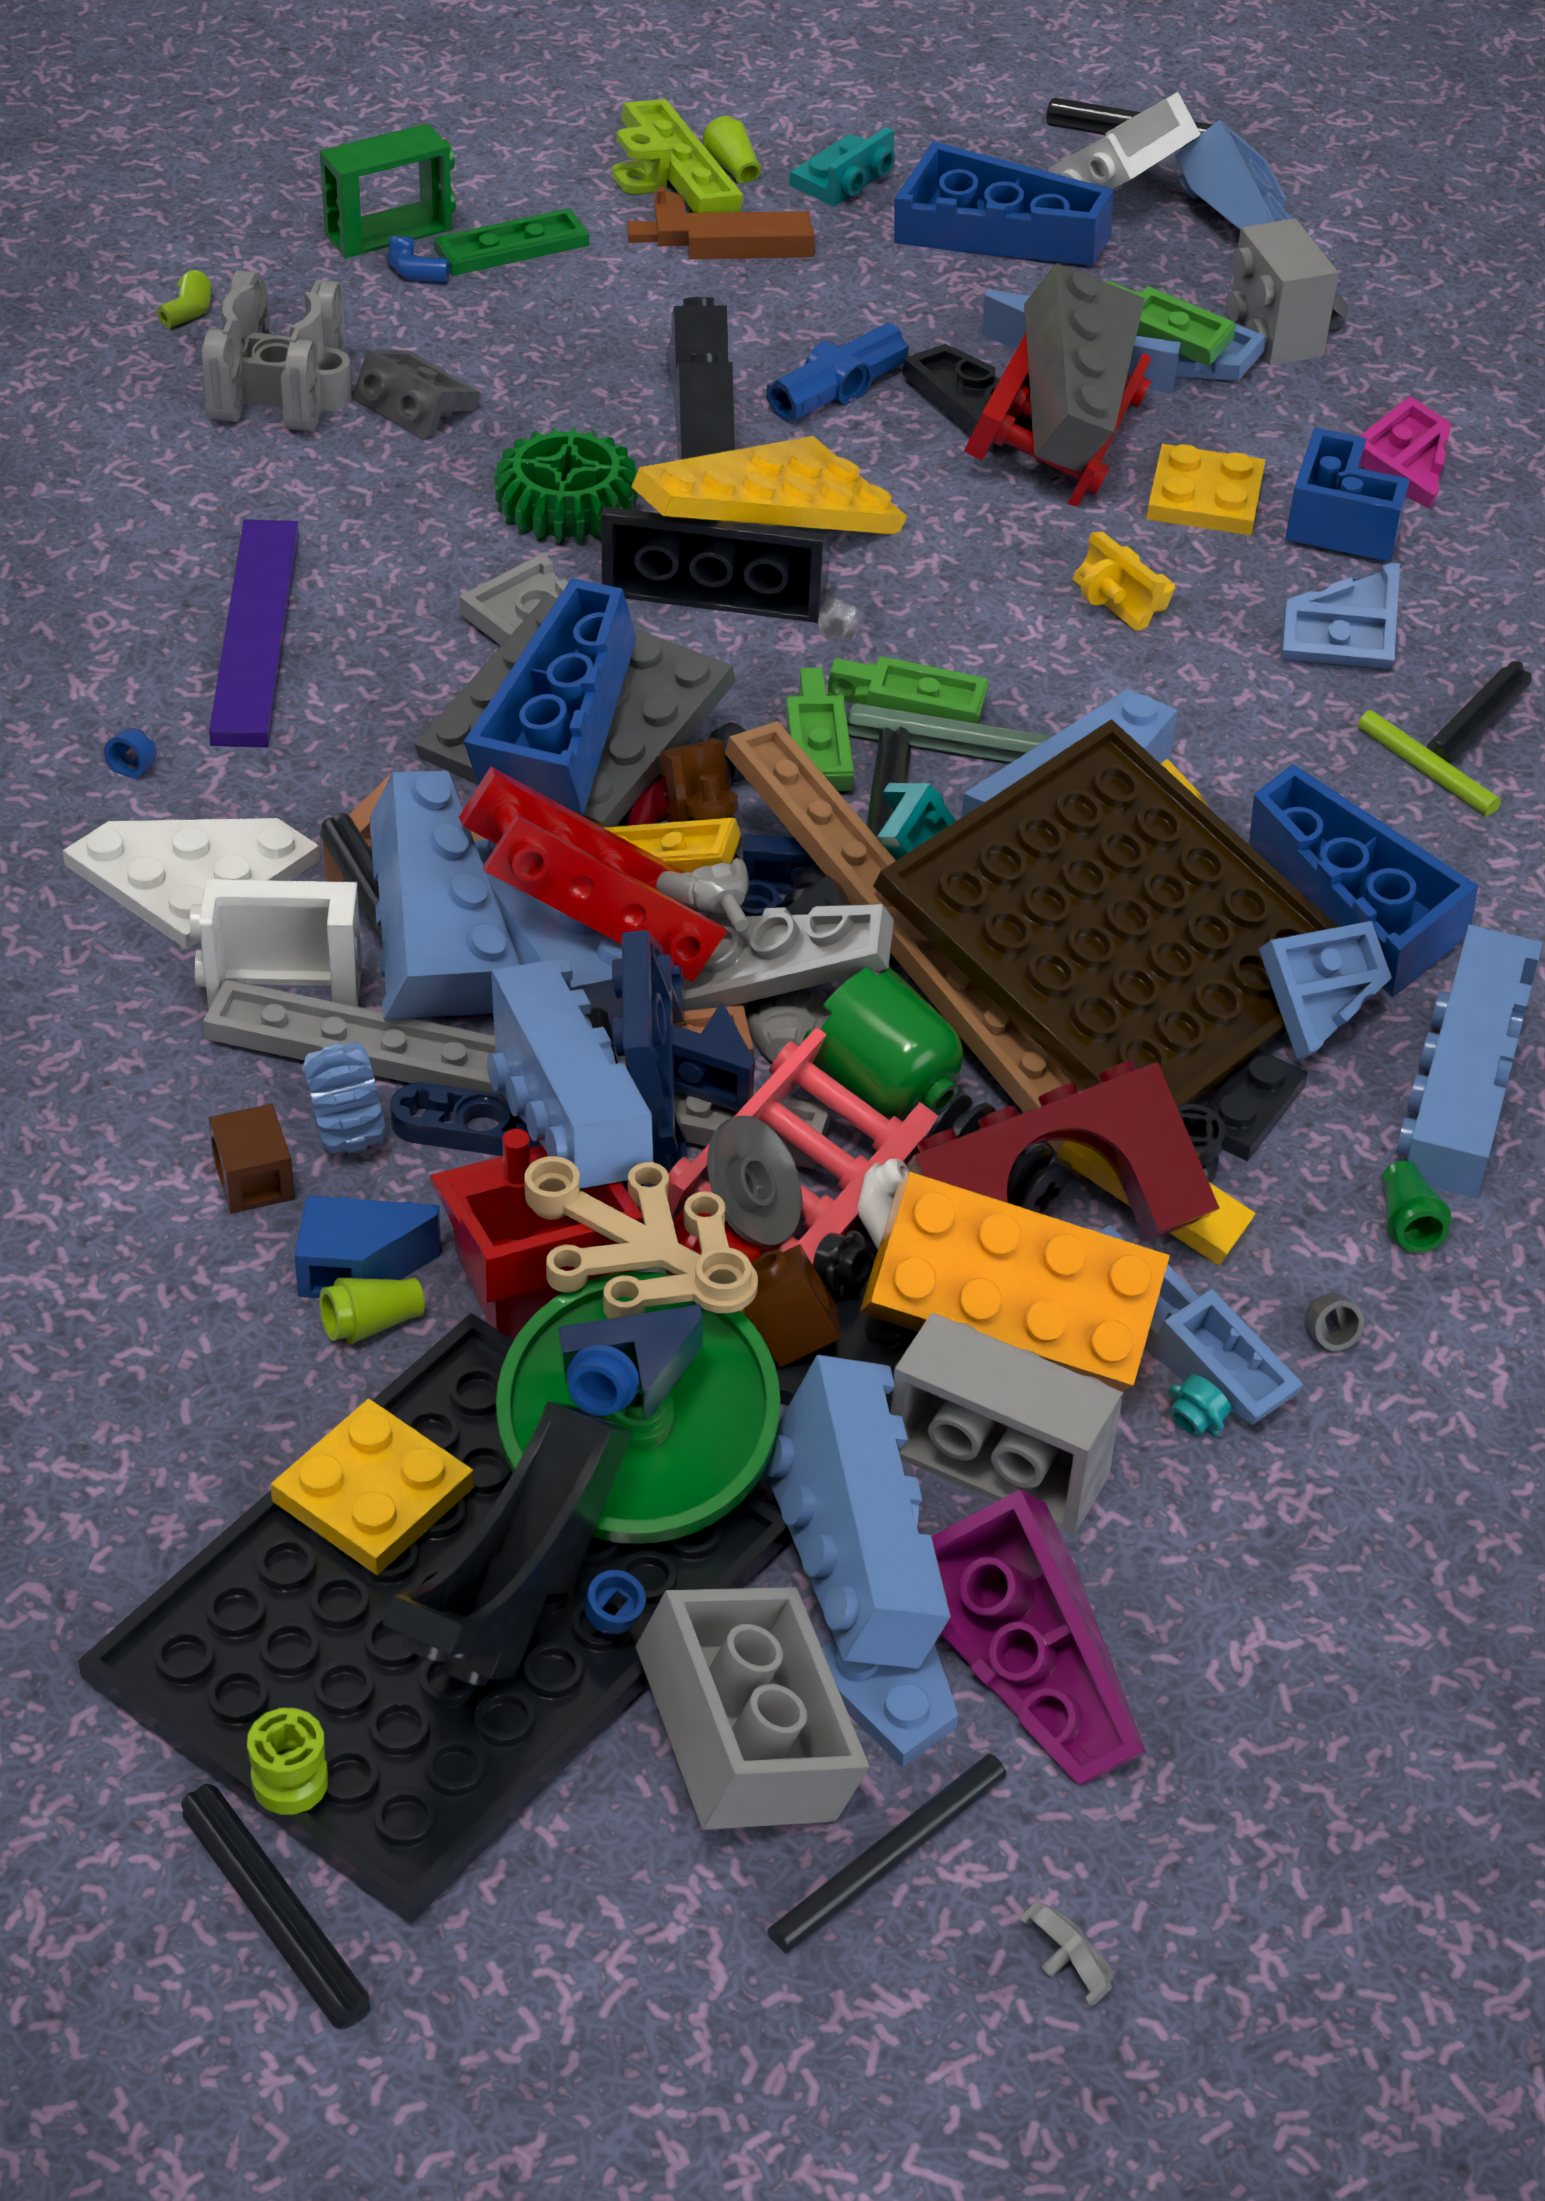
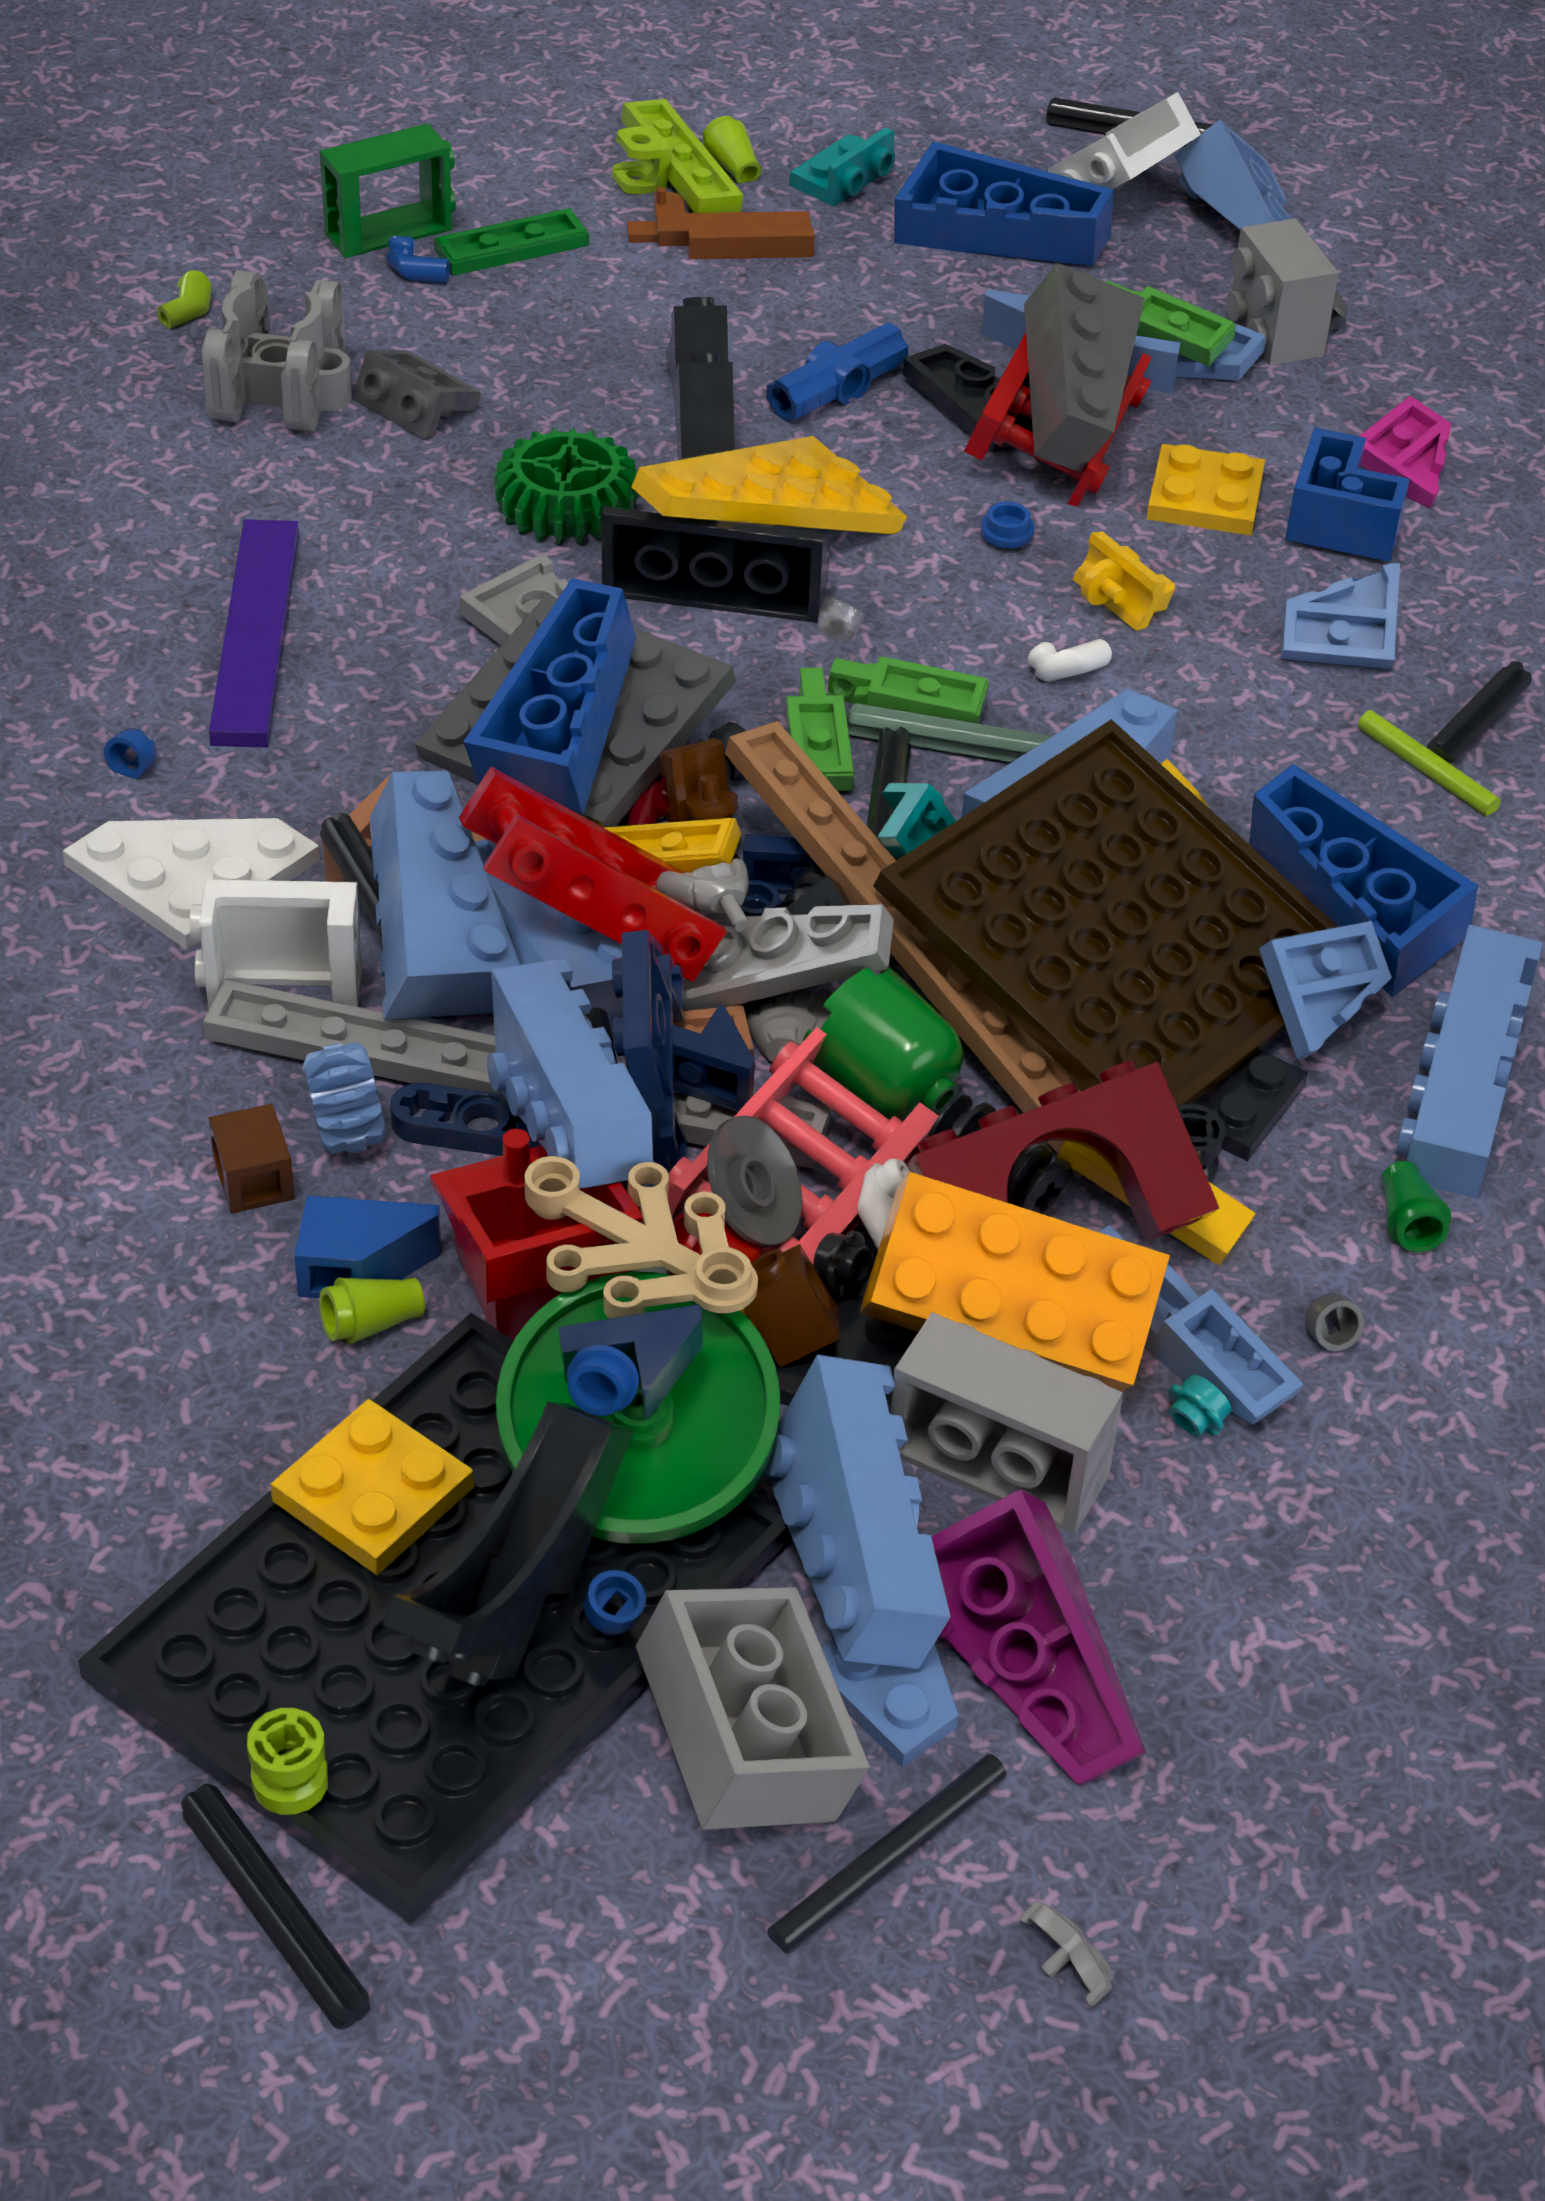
none -> blue plate [980,502,1035,548]
none -> white arm [1028,639,1112,682]

